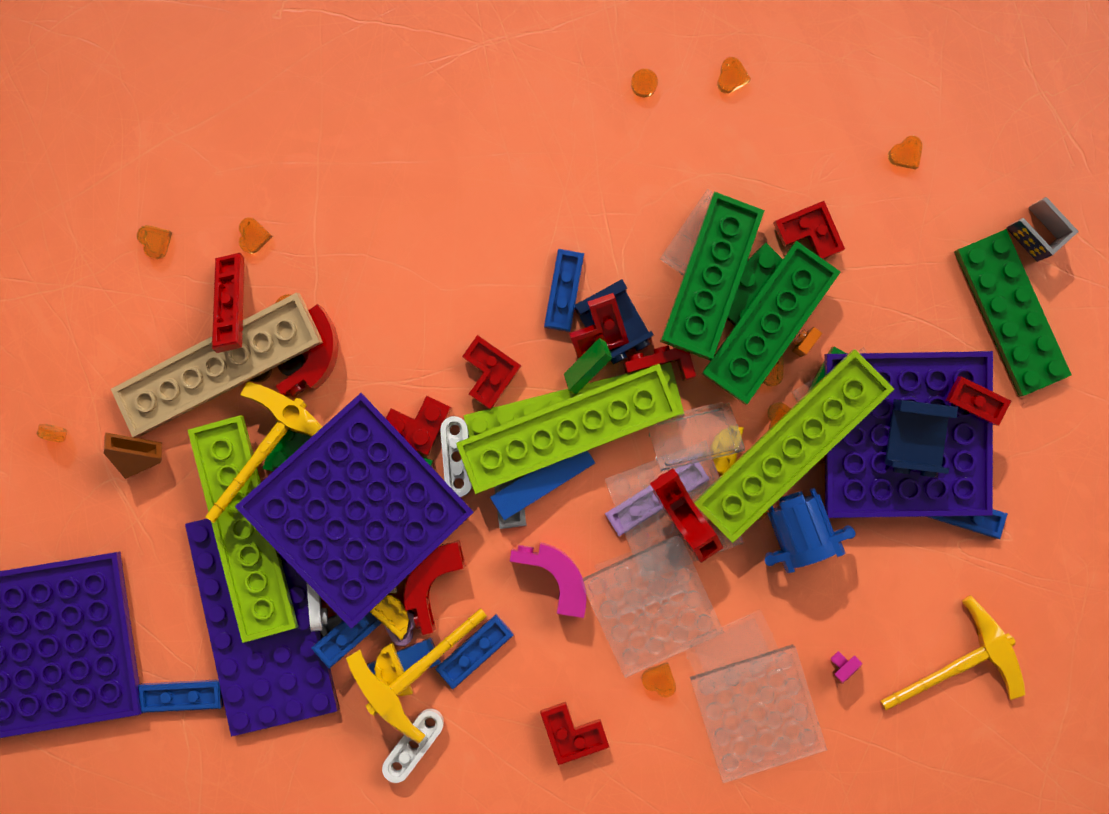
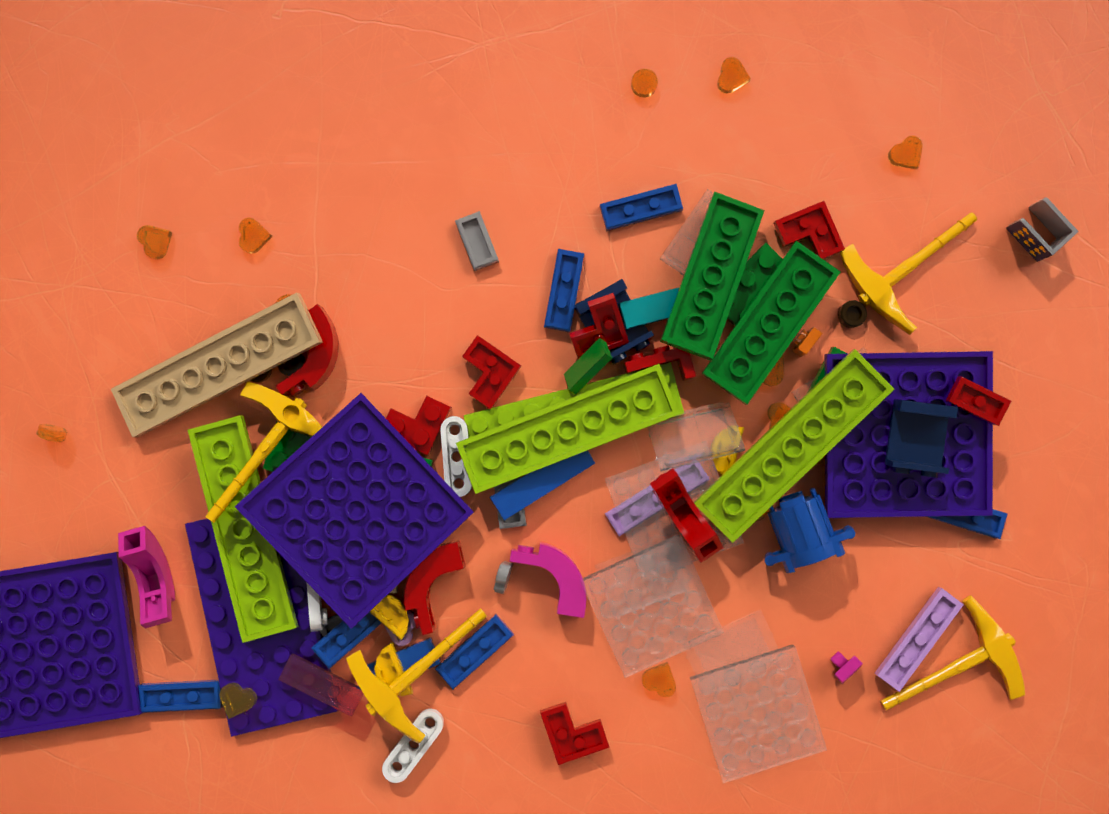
dark orange slope [104,433,162,479] -> none
red plate [212,253,244,353] -> none
green plate [954,229,1072,397] -> none
none -> dark pink arch [118,526,175,629]
none -> clear yellow tile [219,682,257,719]
none -> clear pink tile [278,653,364,717]
none -> light grey tile [455,211,499,271]
none -> light grey tile [494,561,514,594]
none -> blue tile [599,184,683,231]
none -> teal tile [618,287,679,330]
none -> dark brown tile [838,300,867,328]
none -> yellow piece [840,212,977,335]
none -> lavender plate [875,587,964,692]

